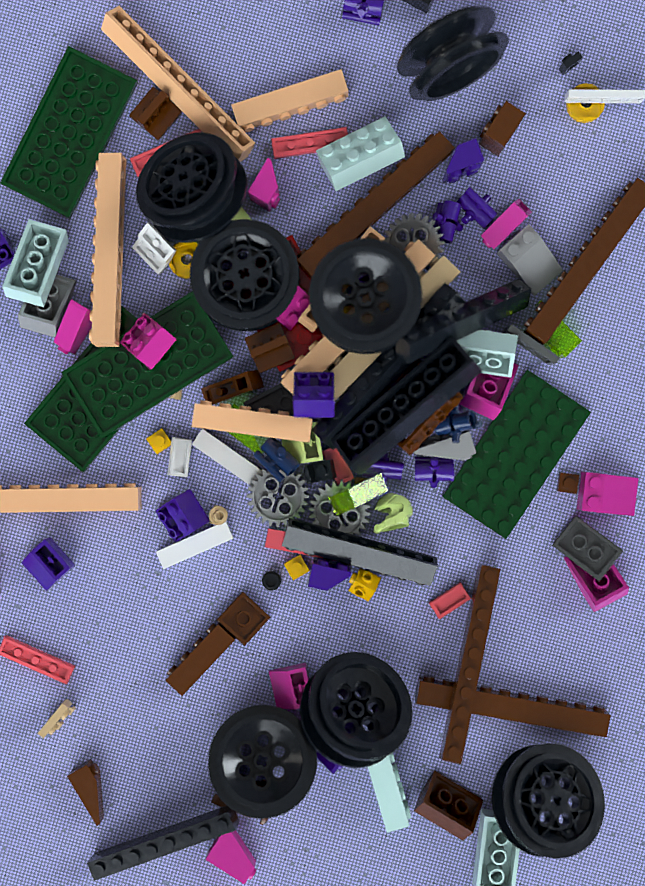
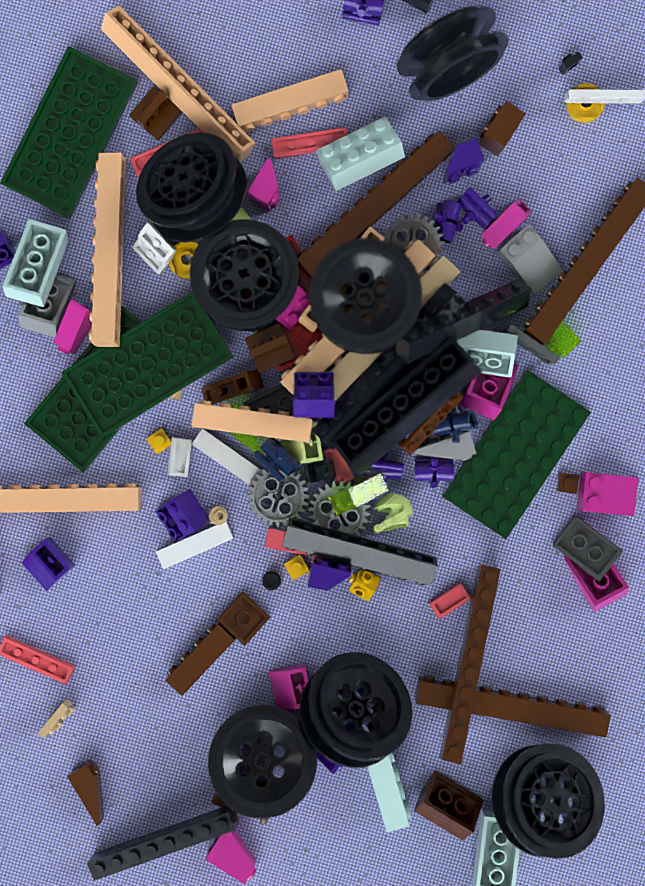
dark pink slope [120,313,177,370] -> none

